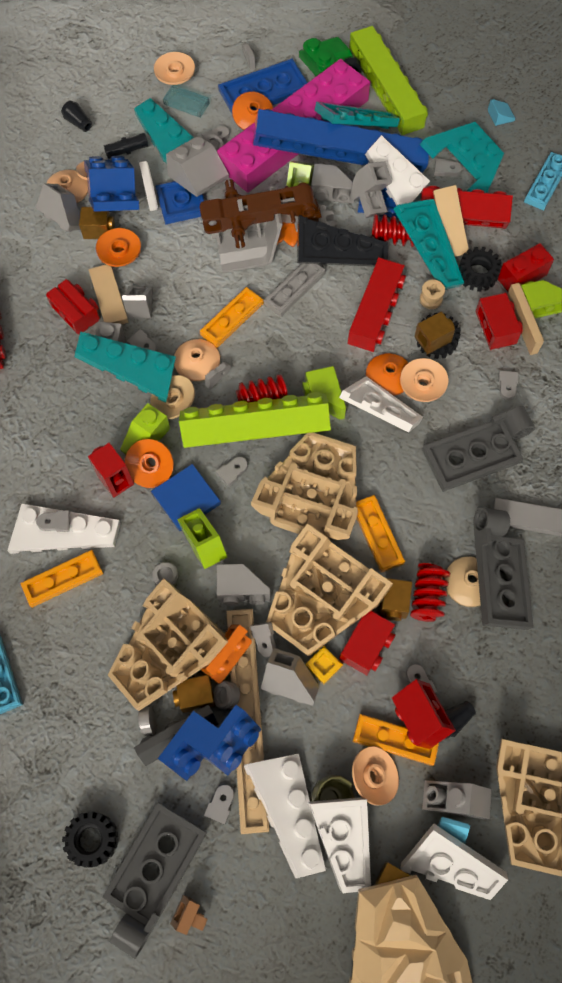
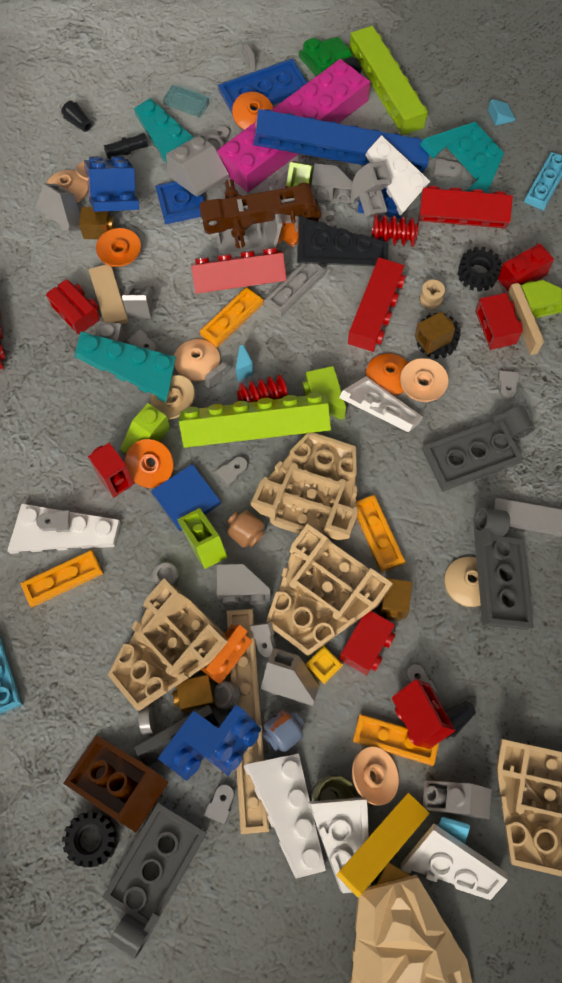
white tile [139,161,158,211] -> none
light nougat dish [154,52,195,85] -> none
medium nougat tile [170,895,208,935] -> none
teal wing [314,101,400,129] -> none
teal wing [393,199,464,290] -> none
red piece [410,563,451,622] -> none
tan tile [433,185,469,257] -> none
none -> reddish brown slope [63,735,169,833]
none -> brick [191,247,286,294]
none -> medium nougat head [227,510,265,548]
none -> medium azure slope [236,345,254,381]
none -> sand blue head [262,709,304,752]
none -> yellow tile [336,793,430,898]

